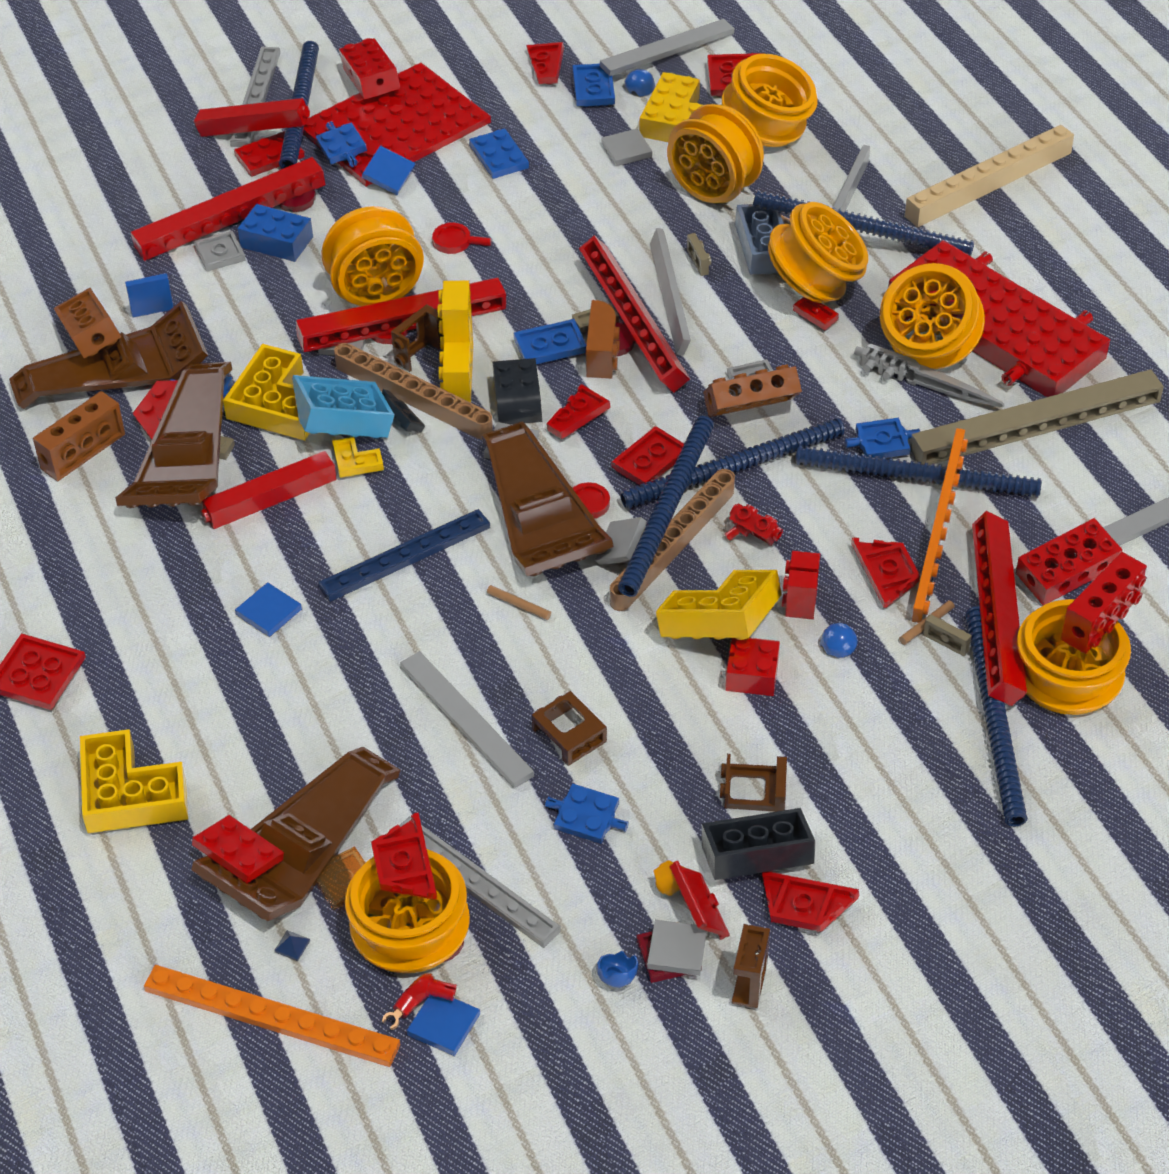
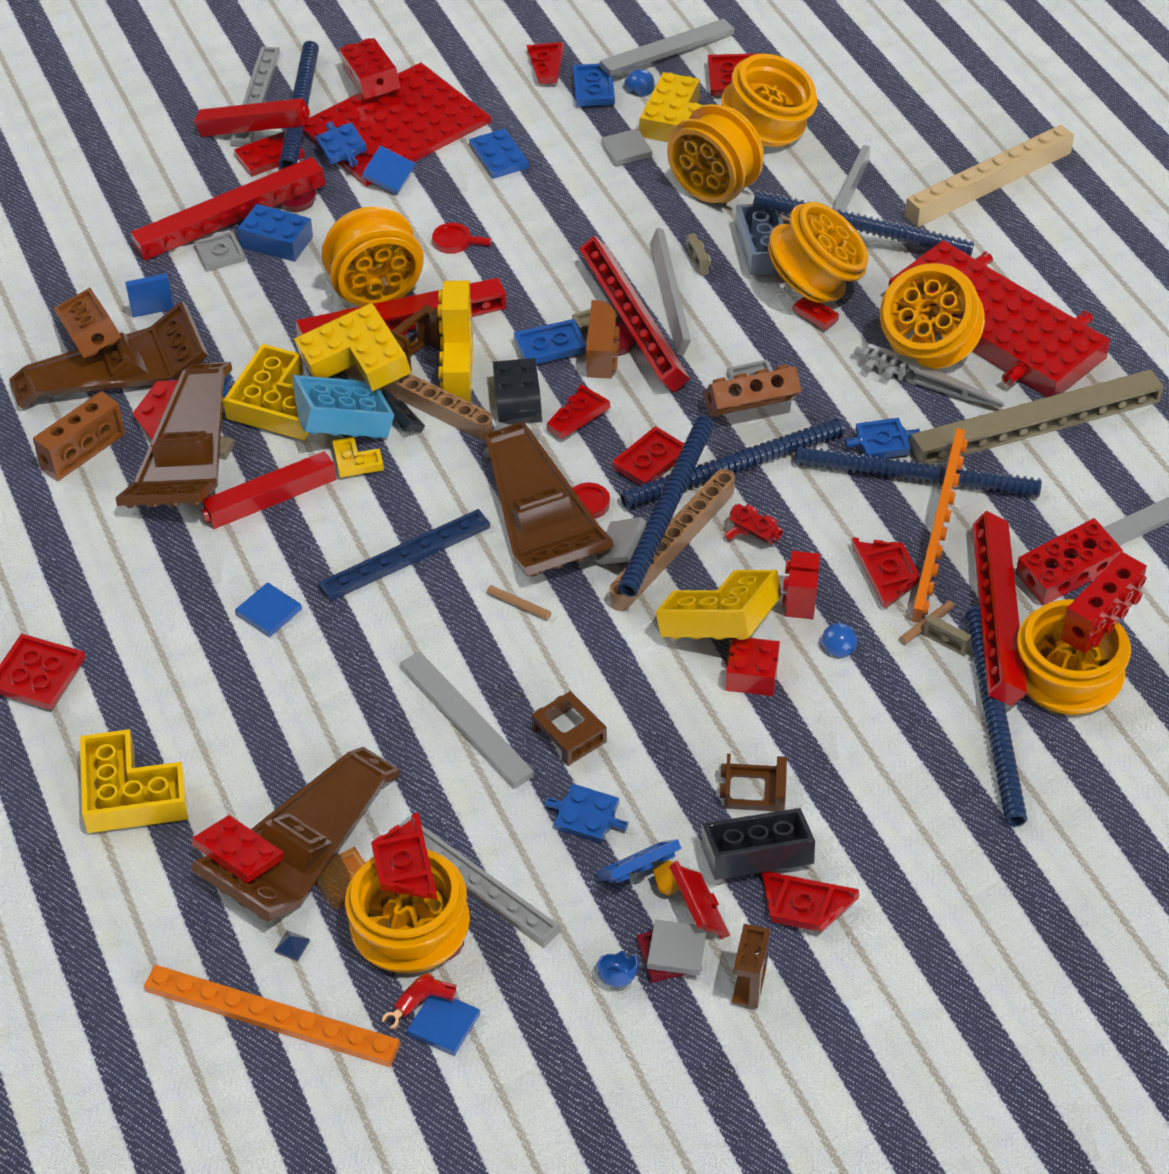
none -> yellow brick [294,303,411,391]
none -> blue plate [595,839,682,883]

